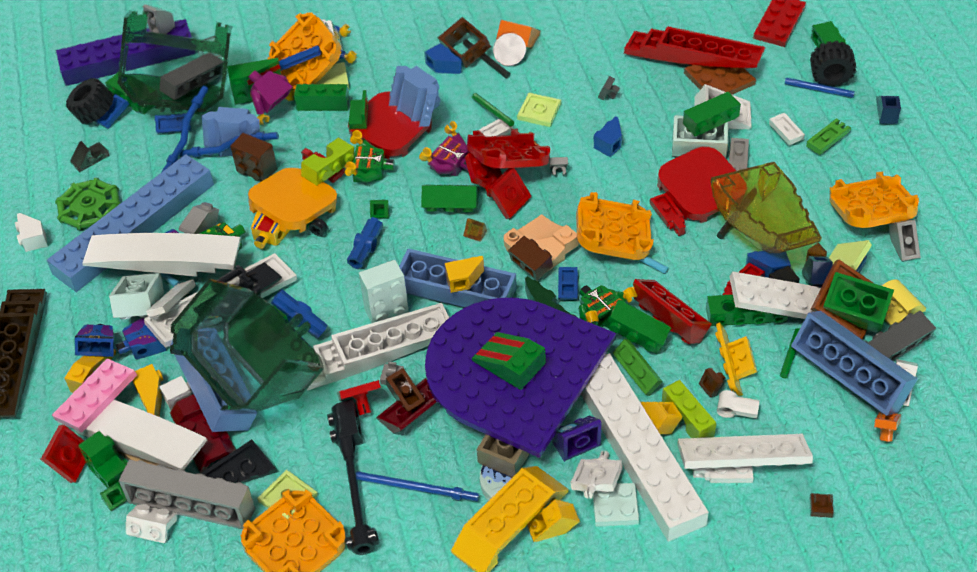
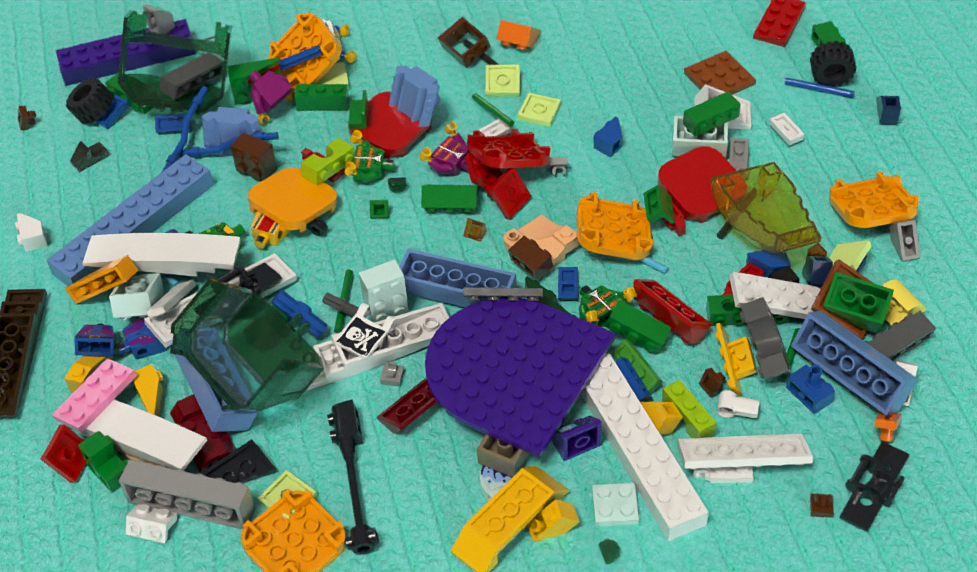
bright green plate [55,178,121,230] -> none
green slope [100,482,127,511] -> none
white brick [159,376,193,410] -> none
light grey slope [179,202,219,234] -> none
red tile [337,380,381,416] -> none
blue piece [347,217,383,269] -> none
blue bar [356,471,479,502] -> none
reddish brown slope [386,368,425,412] -> none
blue slope [425,43,462,74] -> none
yellow slope [445,256,484,293] -> none
green slope [472,332,546,390] -> none
piece [493,33,526,66] -> none
white plate [571,451,623,499] -> none
dark grey tile [598,76,620,100] -> none
red slope [624,26,765,68] -> none
bright green hinge [806,118,851,155] -> none
none -> reddish brown tile [17,106,36,130]
none -> light orange slope [65,255,139,304]
none -> dark grey axle [322,292,359,317]
none -> flag [333,303,396,360]
none -> green bar [334,269,353,333]
none -> clear green plate [388,177,407,193]
none -> dark grey plate [463,287,543,302]
none -> yellowish green tile [485,64,520,97]
none -> clear green plate [598,539,620,564]
none -> blue piece [615,357,652,402]
none -> green panel [643,185,675,224]
none -> dark grey brick [739,297,790,380]
none -> blue brick [786,364,835,415]
none -> black piece [839,441,910,532]

